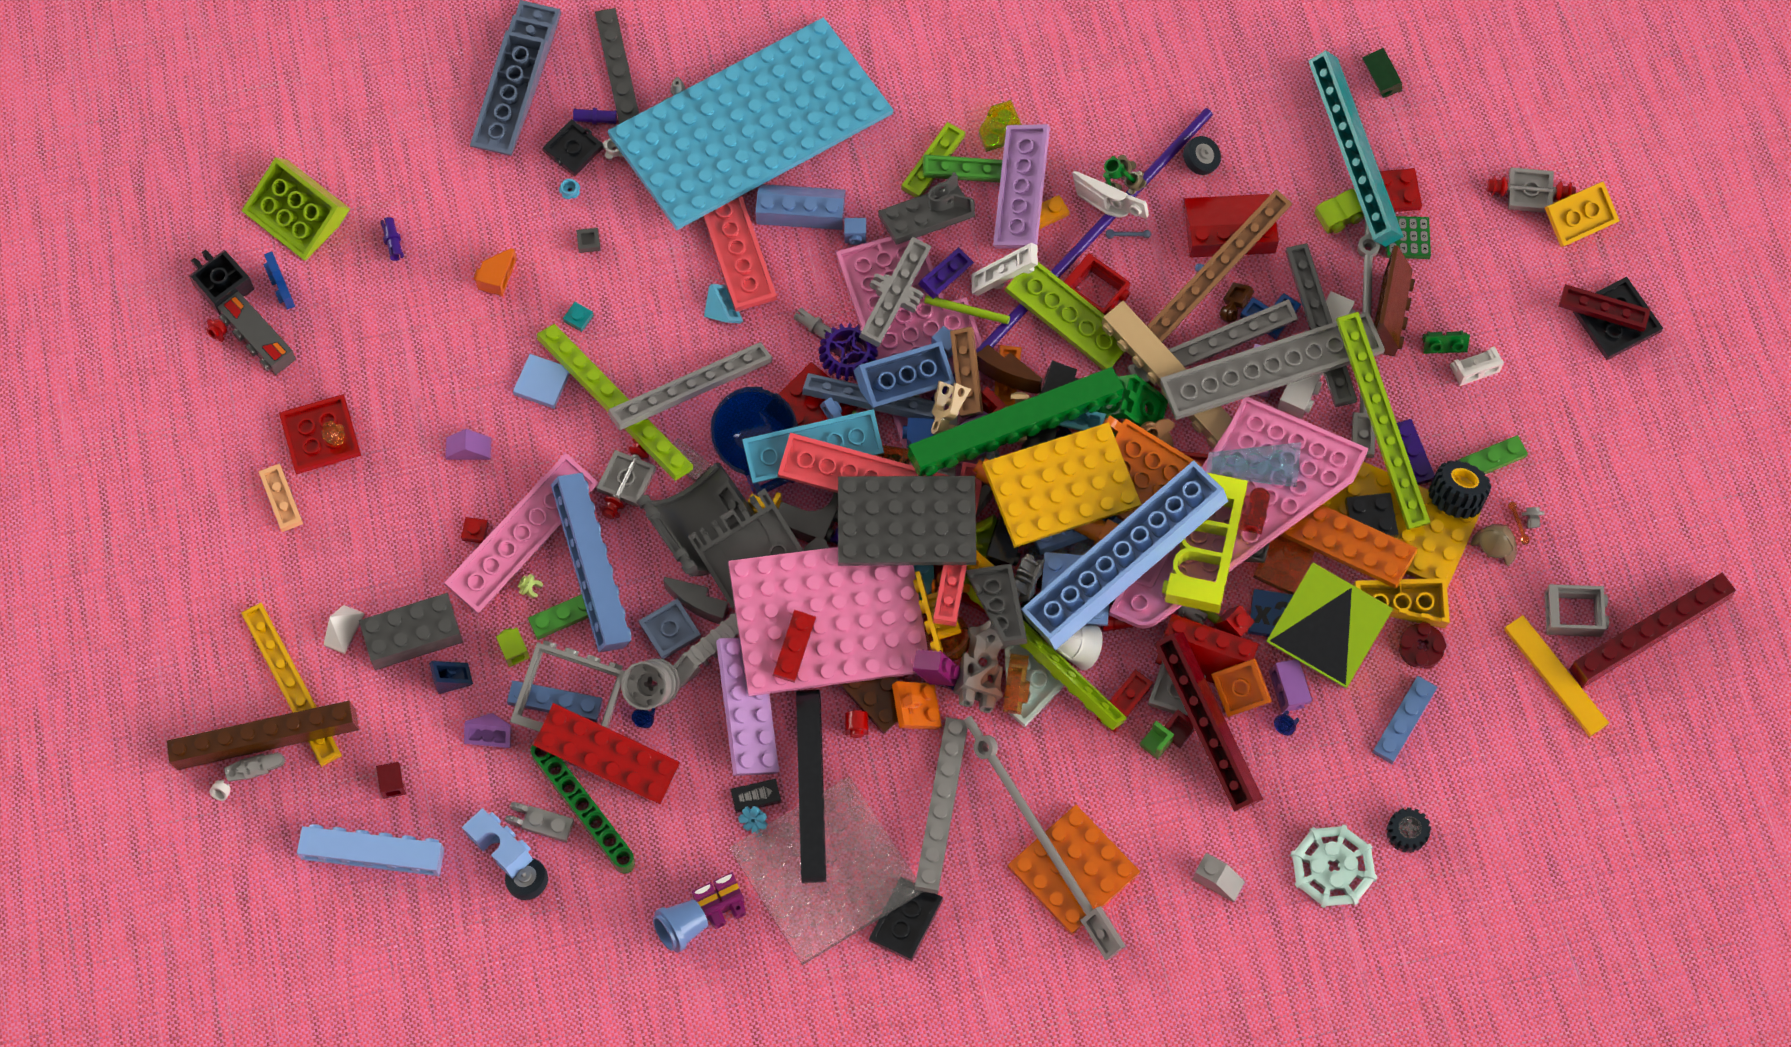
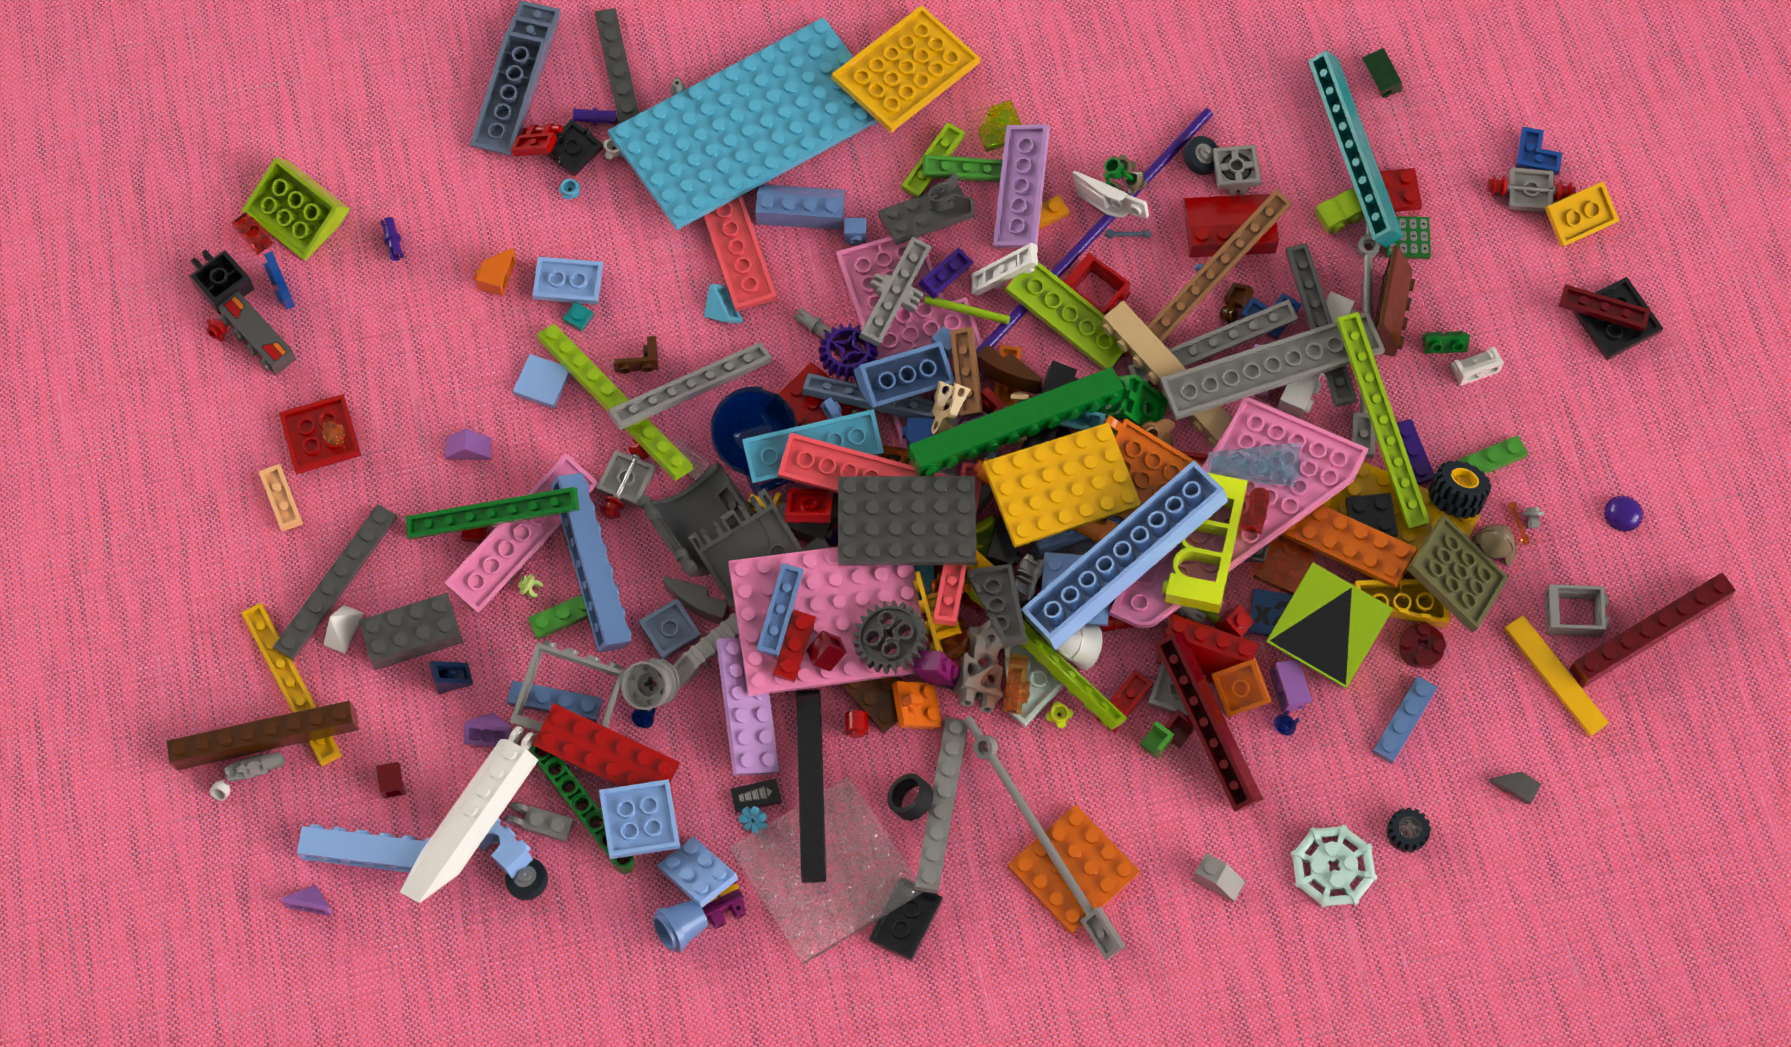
lime brick [496,627,530,667] -> none
dark grey plate [576,228,601,253] -> none
none -> clear red leg [231,212,273,255]
none -> dark grey plate [273,504,397,661]
none -> medium lavender slope [281,885,333,916]
none -> white hinge [400,726,538,903]
none -> green plate [406,487,579,540]
none -> red plate [511,123,563,156]
none -> light blue plate [532,257,604,305]
none -> light blue plate [599,779,680,859]
none -> reddish brown bracket [613,336,659,374]
none -> light blue plate [657,837,738,908]
none -> medium blue plate [756,563,804,657]
none -> red plate [785,489,834,524]
none -> dark red panel [807,630,847,671]
none -> yellow plate [831,5,981,133]
none -> dark grey gear [853,600,928,674]
none -> black tyre [887,773,933,821]
none -> neon yellow plate [1046,702,1073,728]
none -> light grey piece [1212,145,1261,196]
none -> olive plate [1407,514,1509,633]
none -> dark grey slope [1489,772,1541,804]
none -> blue plate [1515,126,1562,175]
none -> dark purple hat [1604,495,1644,532]

